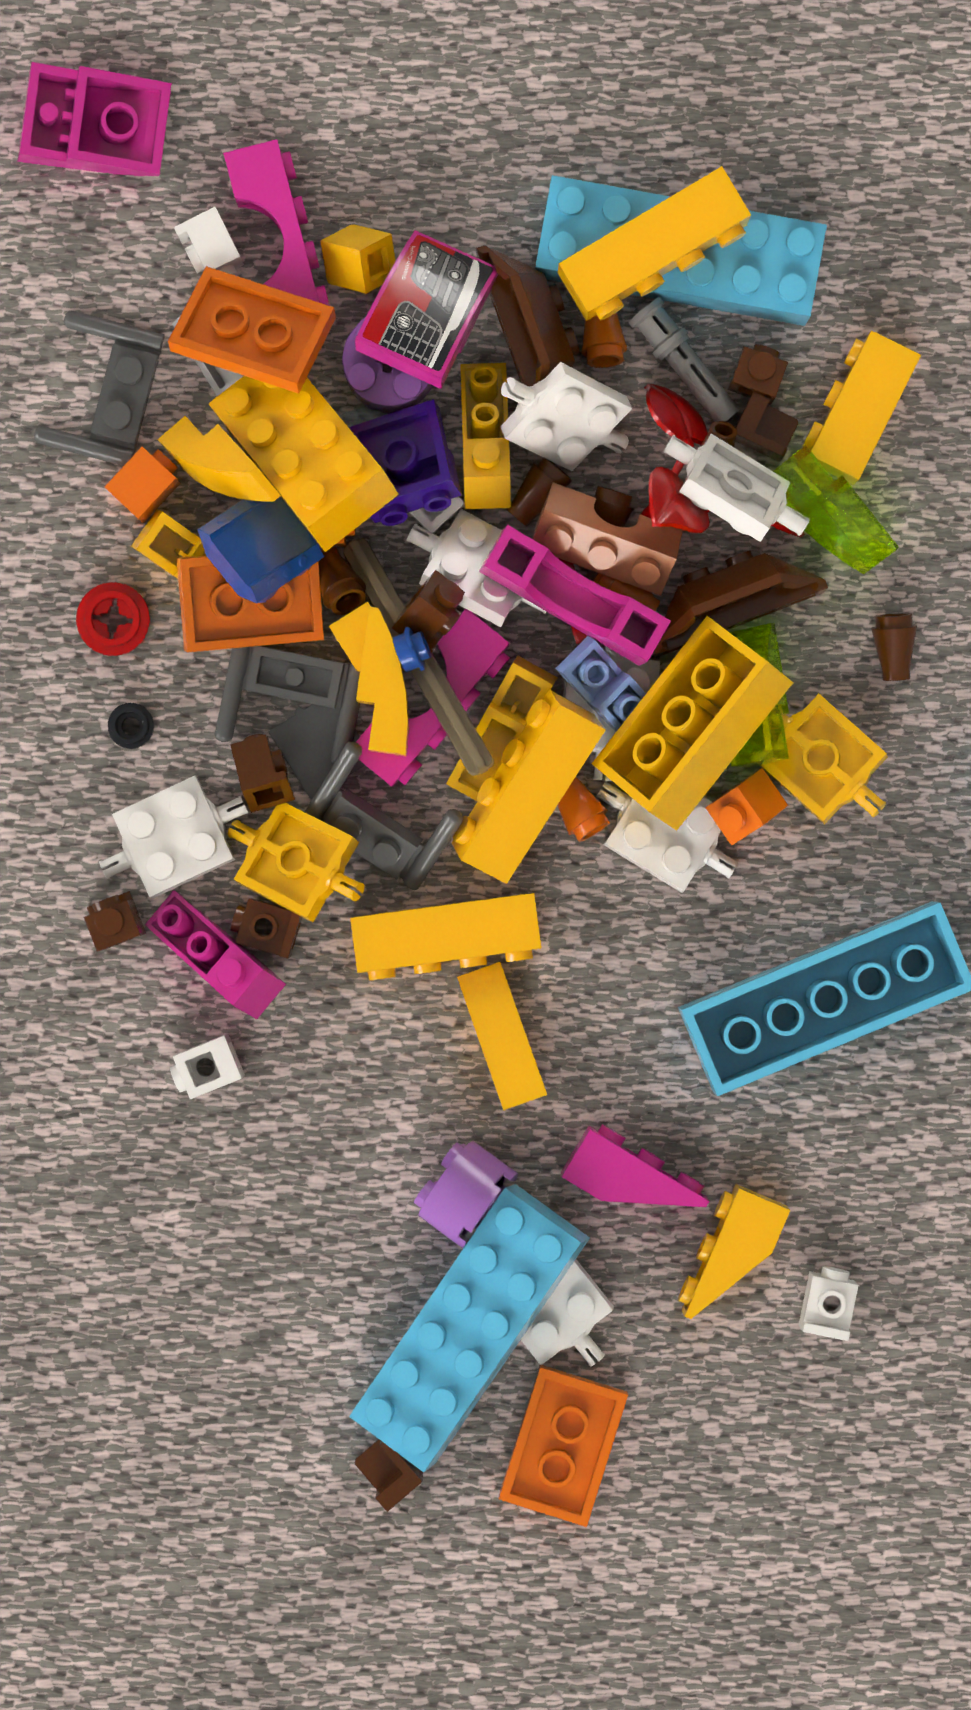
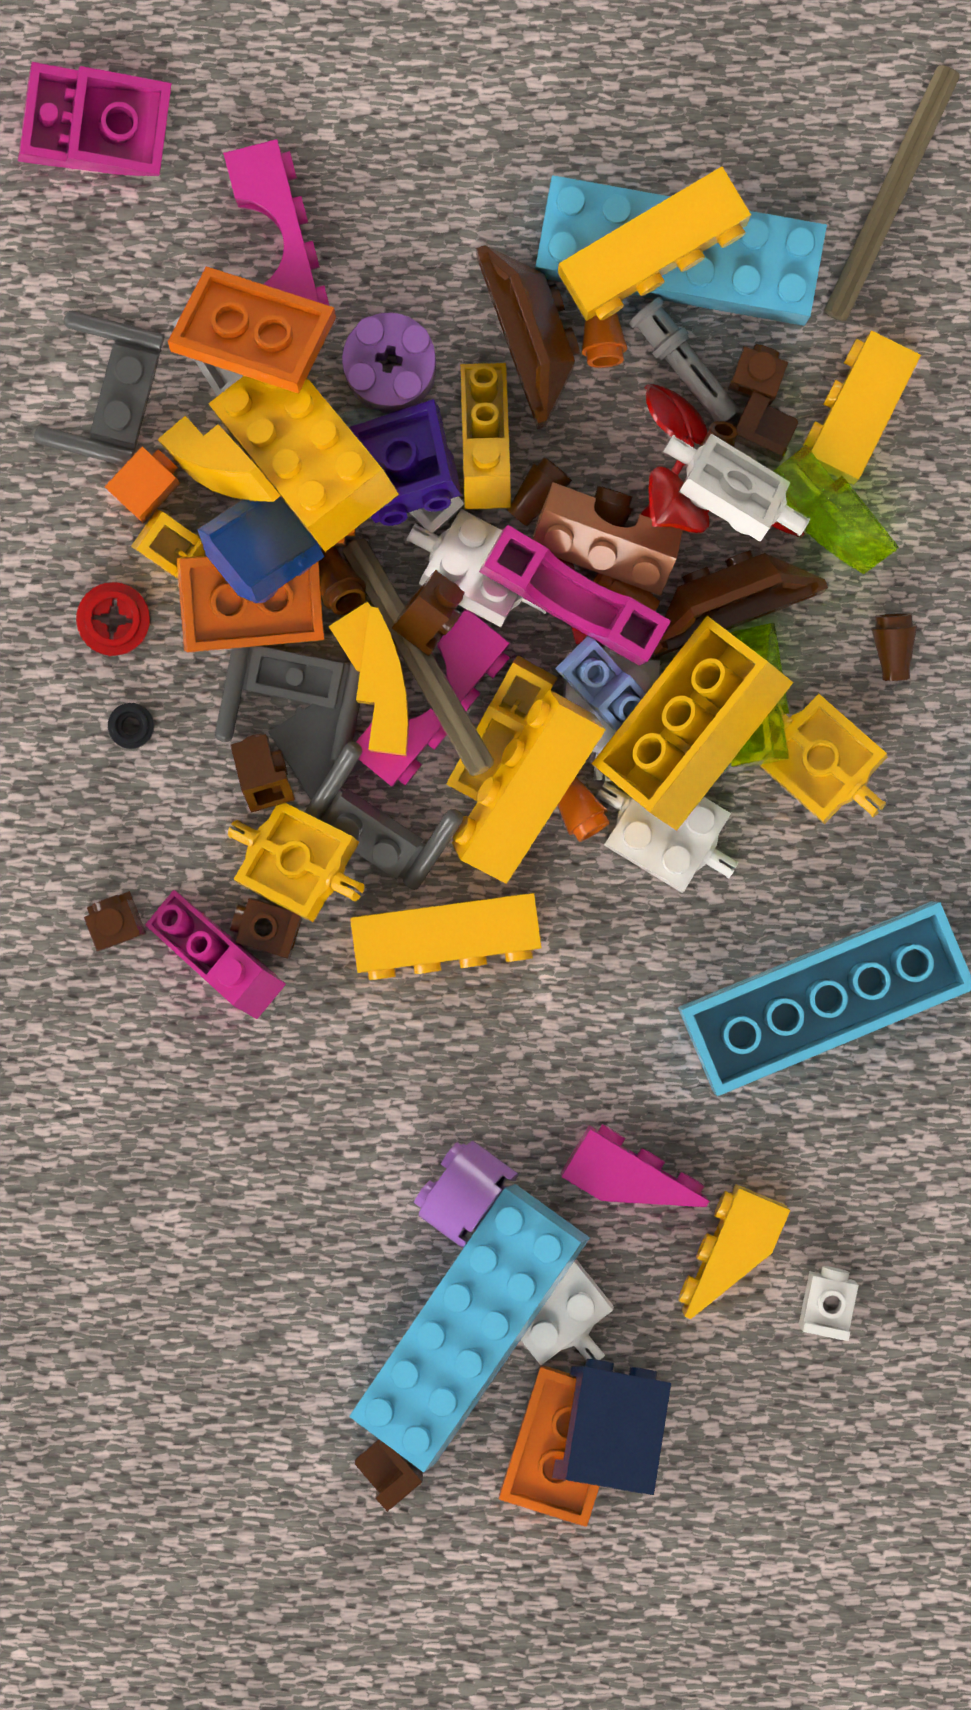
white plate [99,775,249,899] -> none
white brick [170,1033,245,1099] -> none
white brick [174,207,244,276] -> none
yellow panel [320,224,396,294] -> none
slope [355,230,498,389] -> none
blue plate [393,627,431,672] -> none
yellow slope [457,961,547,1110] -> none
white plate [500,362,632,471] -> none
orange brick [705,768,789,846] -> none
none -> dark blue panel [552,1359,671,1495]
none -> dark tan axle [824,65,960,322]

